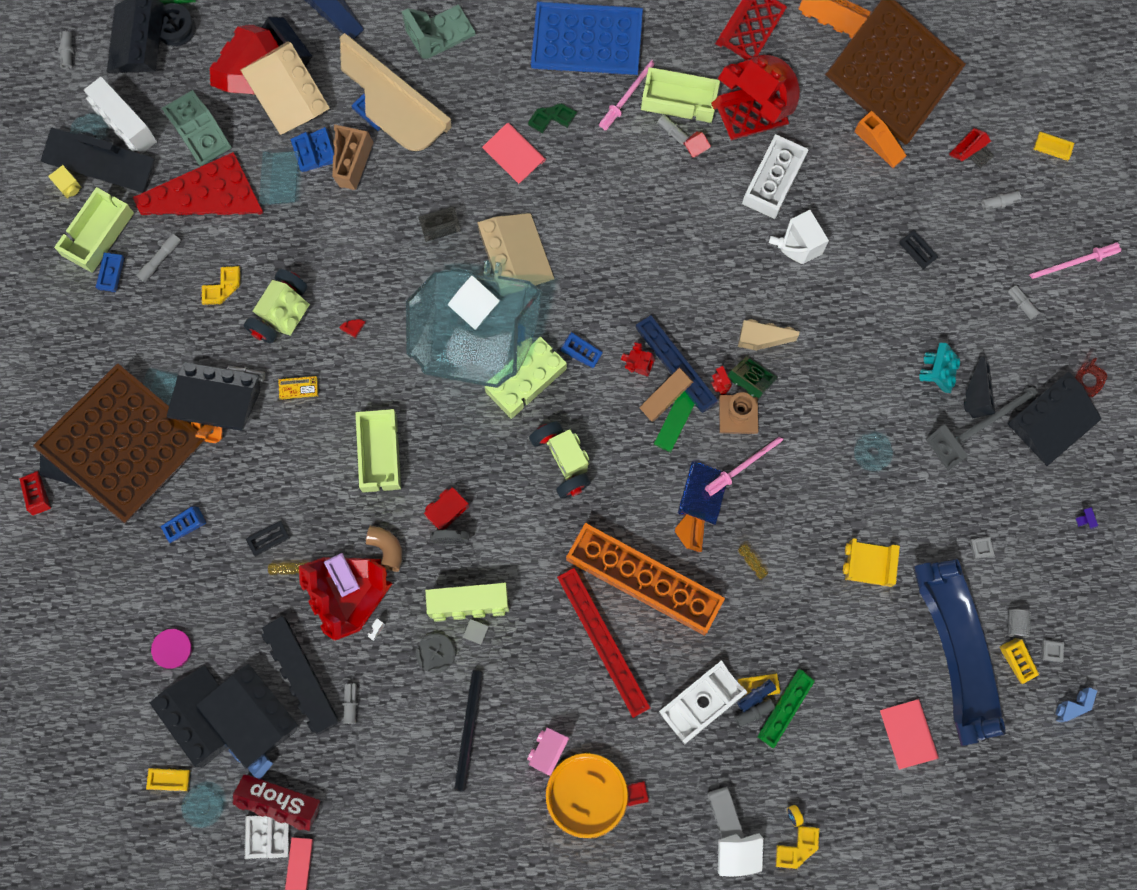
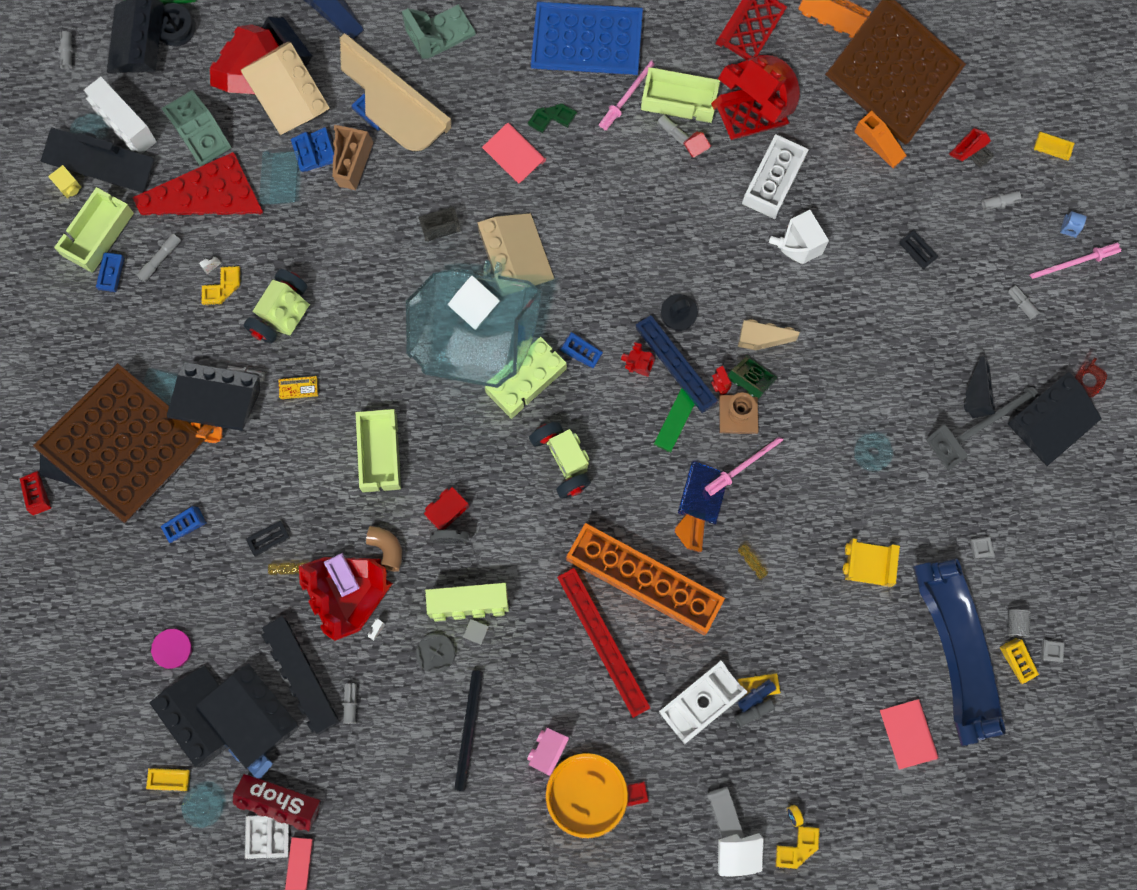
red tile [339,319,366,338] -> none
medium nougat tile [639,368,693,422] -> none
green tile [757,669,815,749] -> none
teal plate [919,343,960,393] -> none
medium blue slope [1056,688,1097,722] -> none
dark purple tile [1076,507,1098,529] -> none
none -> white tile [199,257,221,274]
none -> black tile [660,294,698,331]
none -> medium blue leg [1060,211,1086,238]

